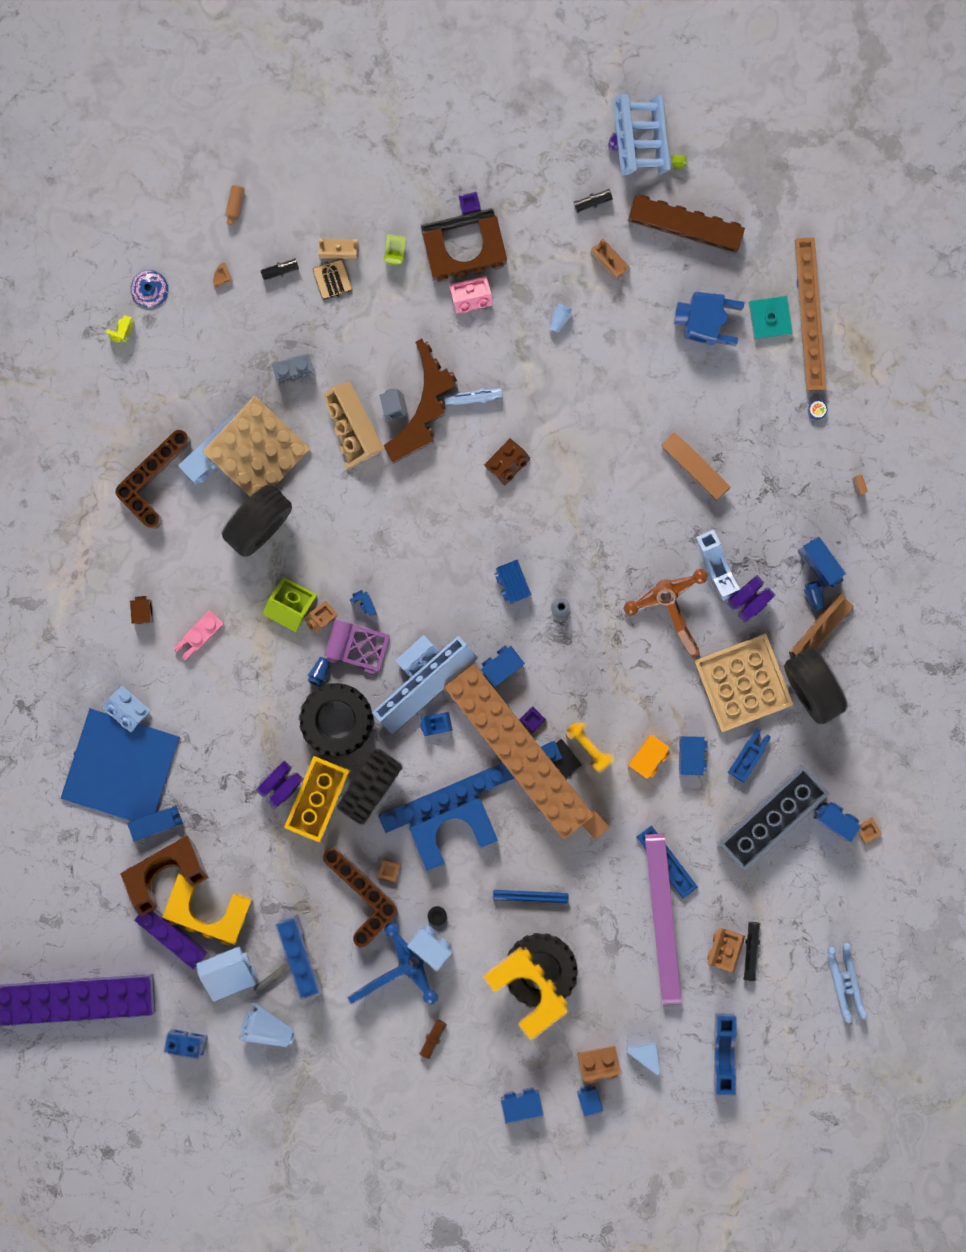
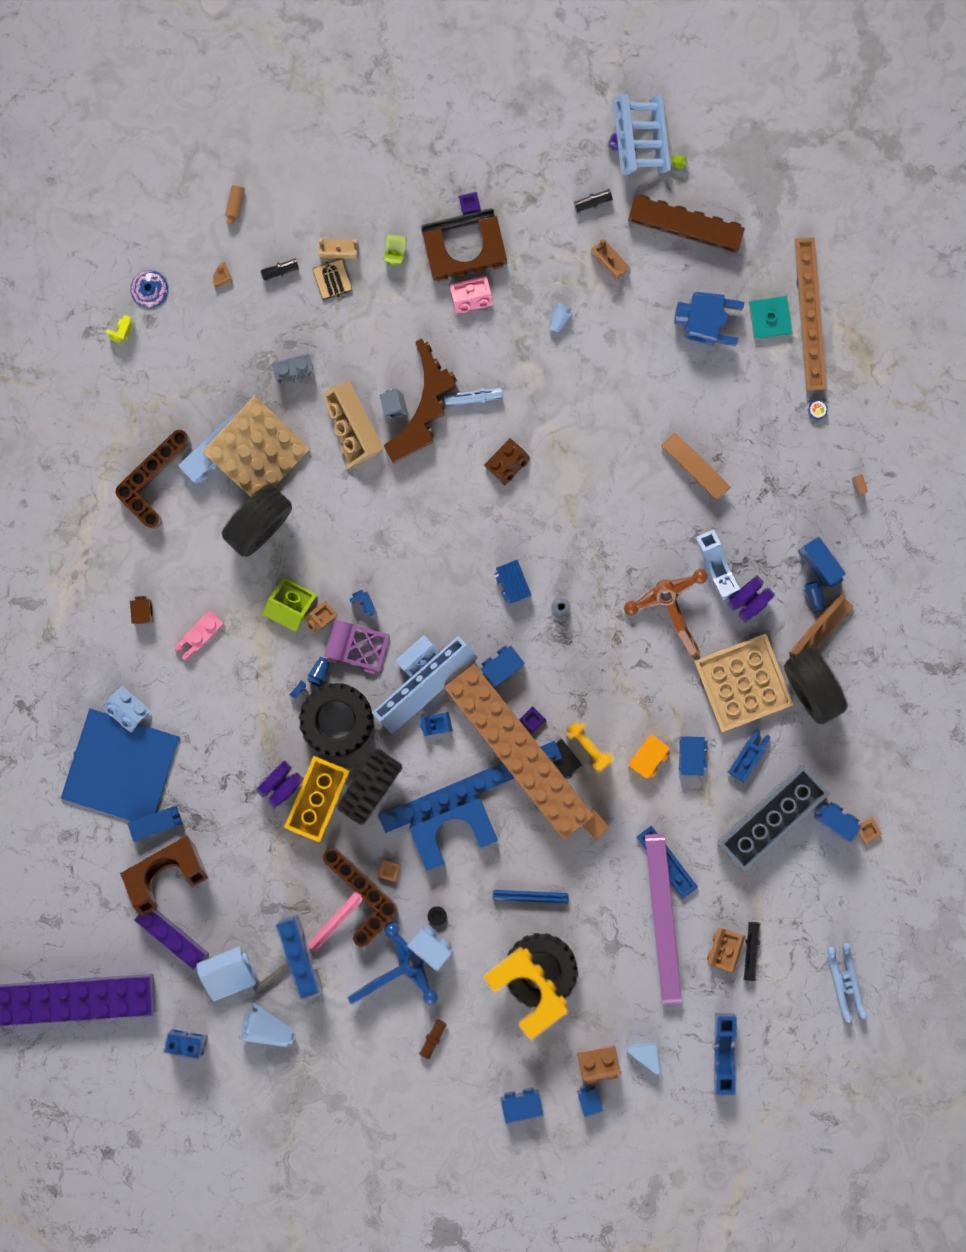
yellow arch [162,873,253,946] -> none
none -> blue tile [289,680,306,699]
none -> bright pink axle [308,892,363,952]

